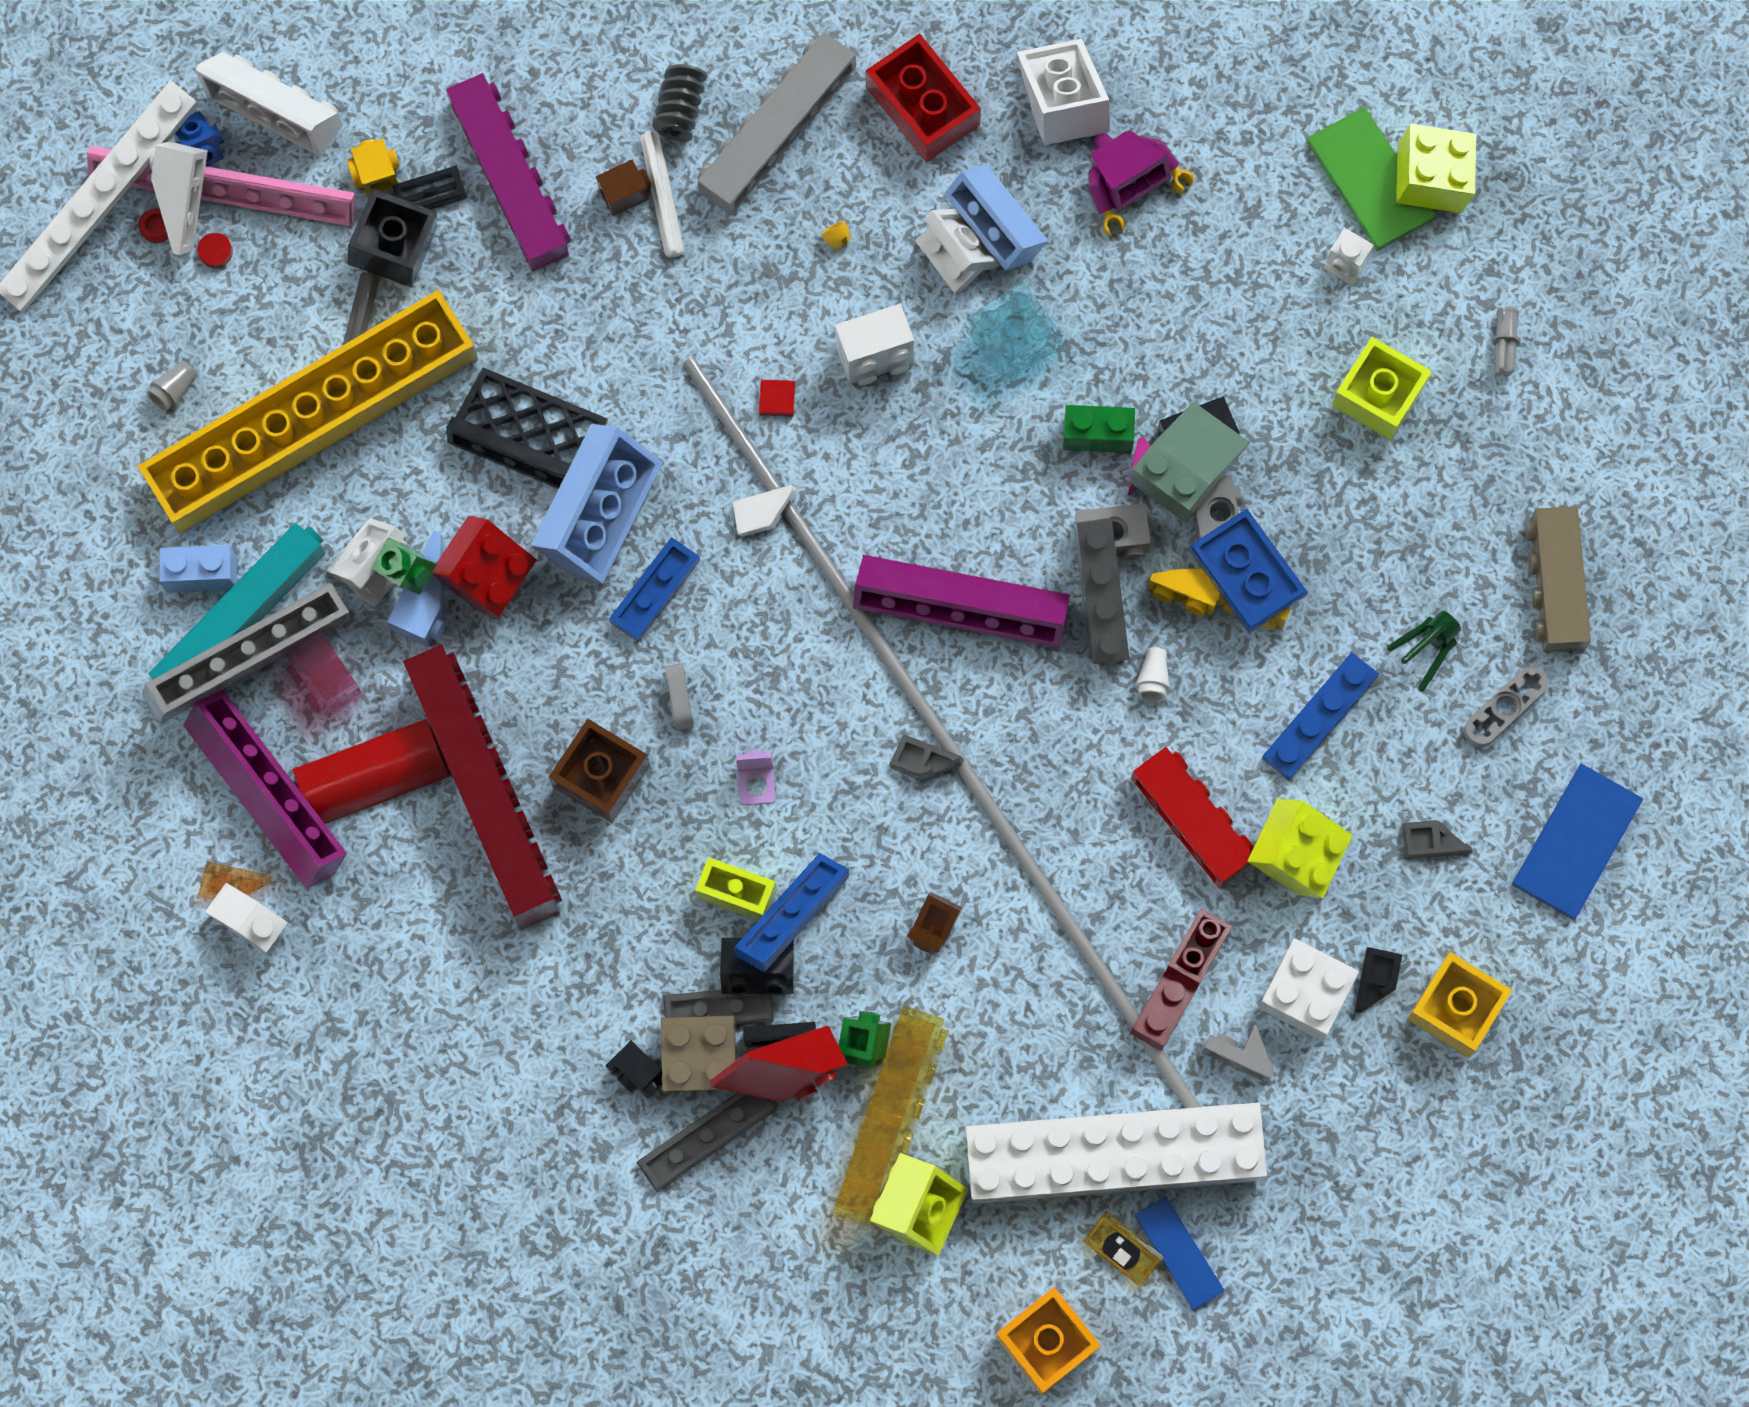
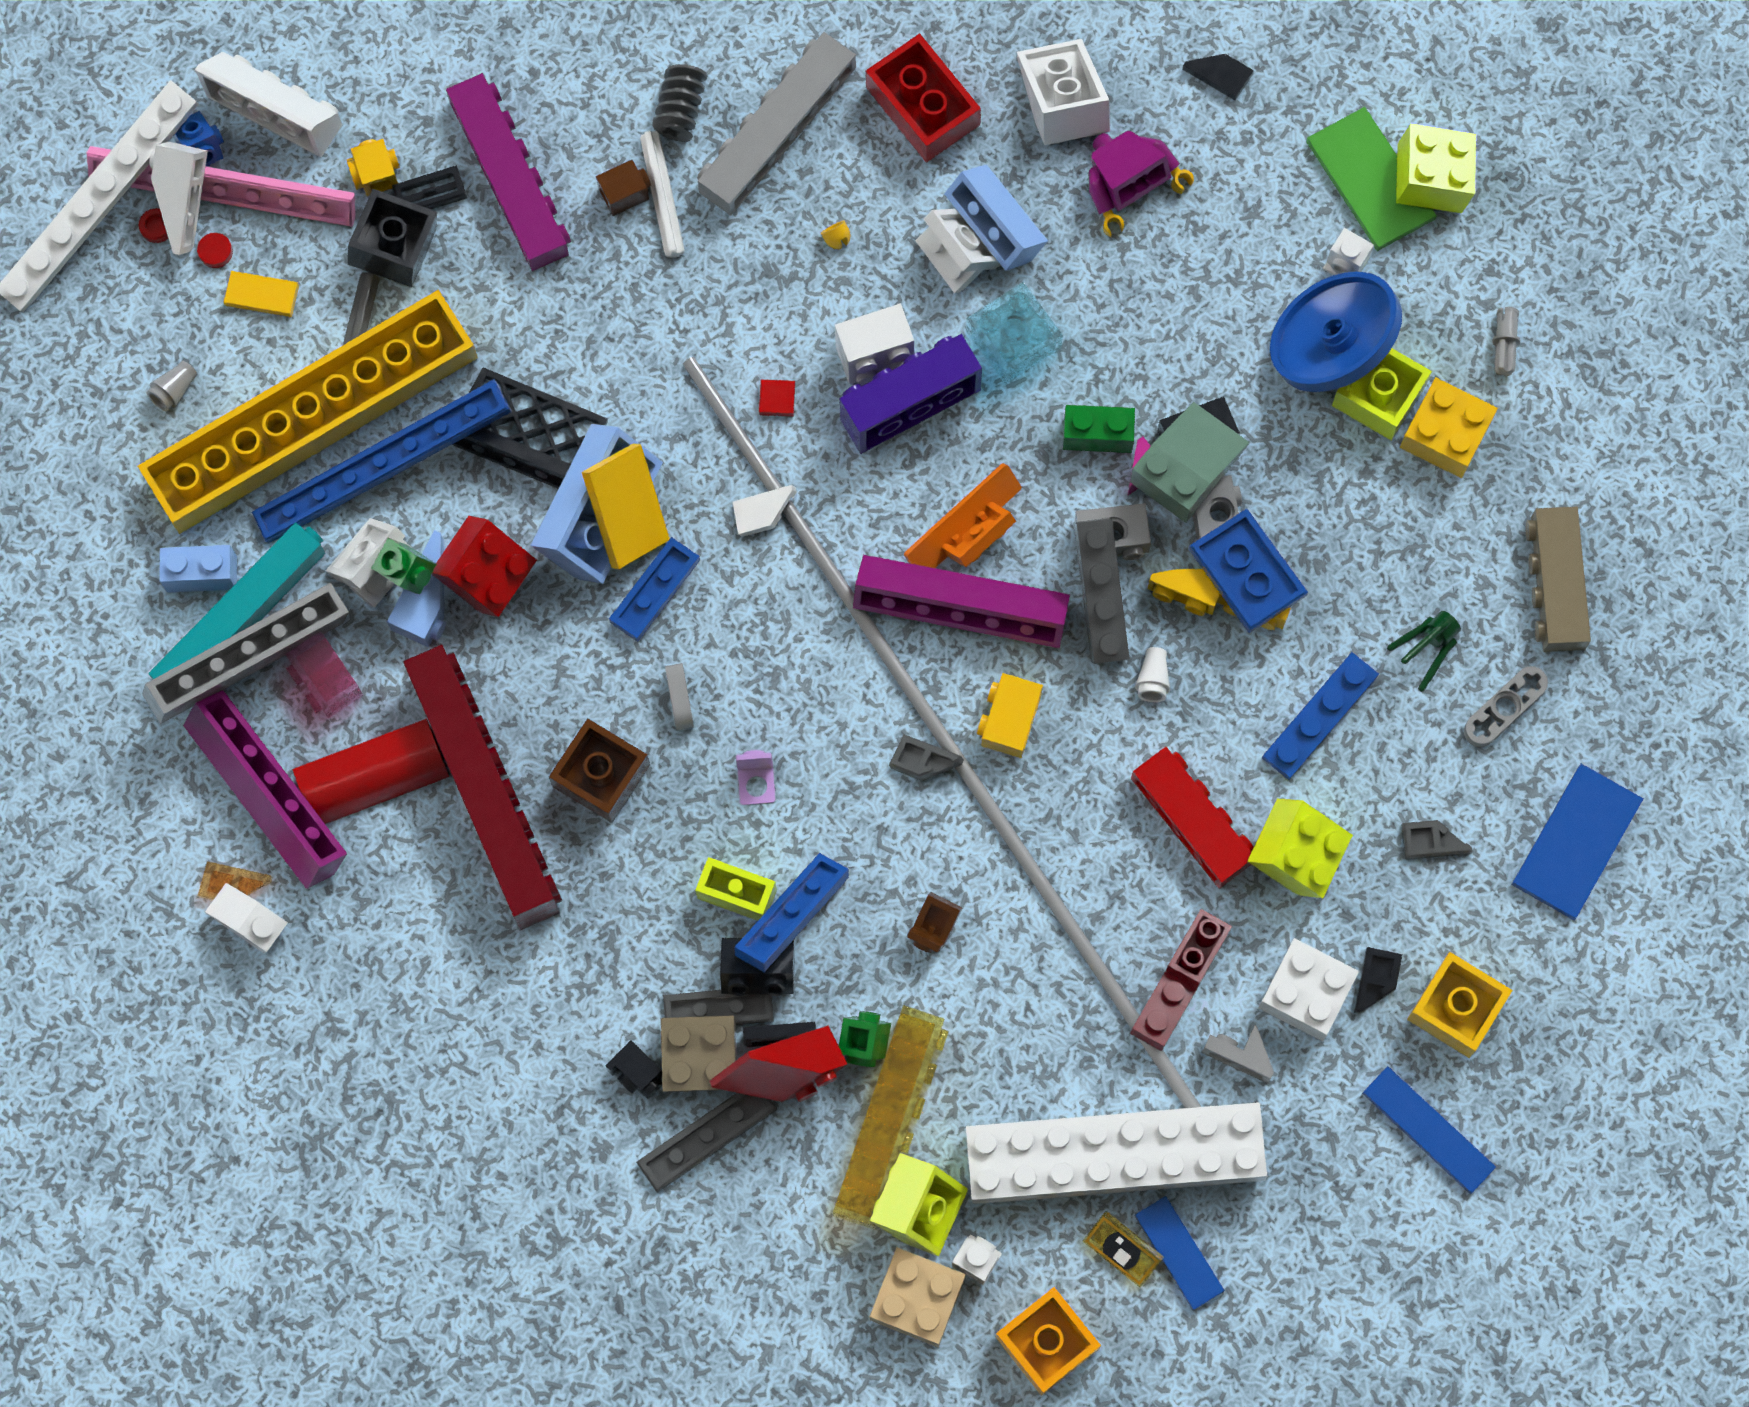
none -> yellow tile [224,271,299,317]
none -> blue tile [252,379,512,543]
none -> yellow tile [582,443,670,569]
none -> dark purple brick [839,333,982,454]
none -> tan brick [869,1247,966,1348]
none -> orange bracket [904,463,1022,568]
none -> white brick [952,1234,1002,1285]
none -> yellow brick [977,673,1043,758]
none -> black tile [1182,54,1254,101]
none -> blue dish [1270,272,1402,392]
none -> blue tile [1362,1066,1496,1194]
none -> yellow brick [1400,377,1498,478]

